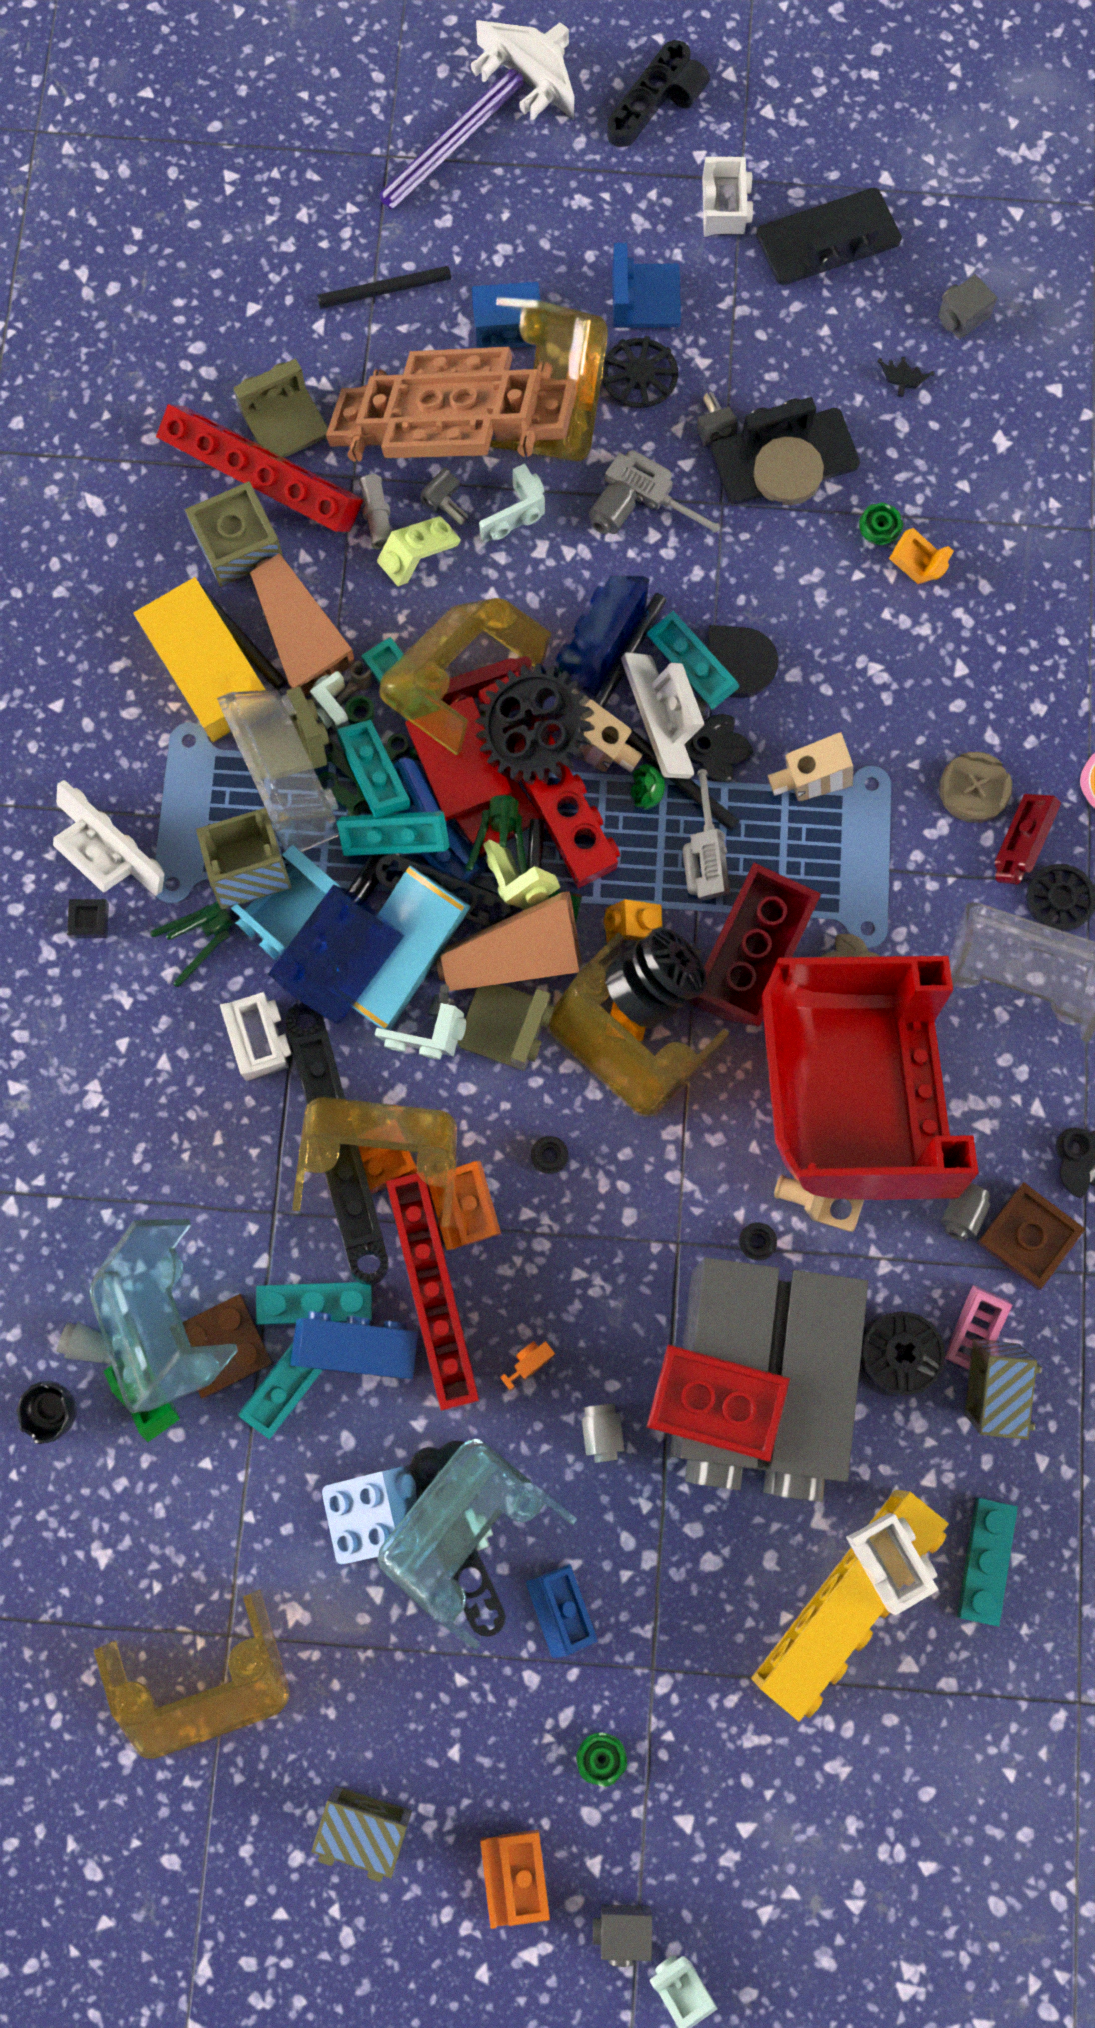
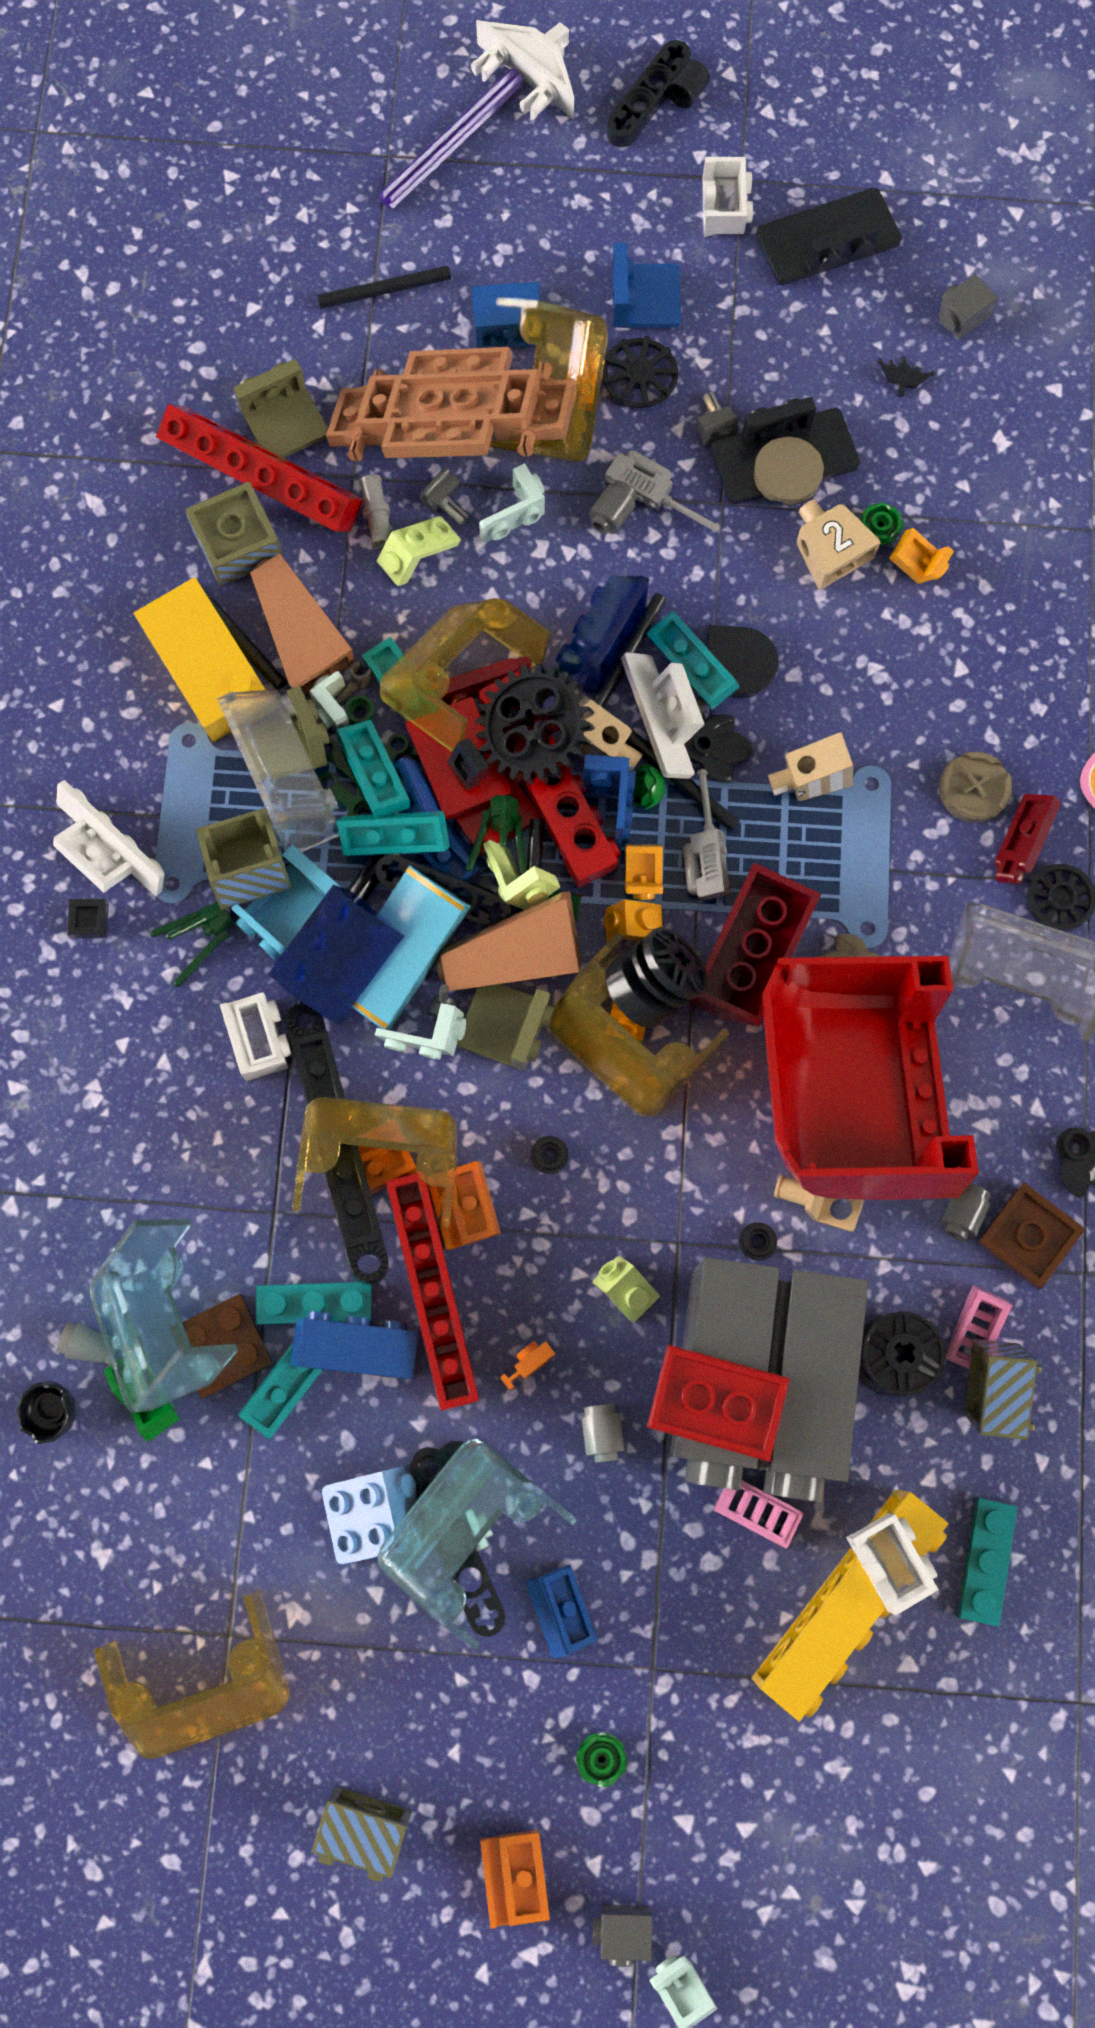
none -> black plate [447,738,490,791]
none -> blue bracket [583,754,636,850]
none -> yellowish green bracket [593,1256,660,1323]
none -> light orange bracket [625,844,663,900]
none -> bright pink slope [713,1480,804,1549]
none -> tan torso [797,499,881,590]

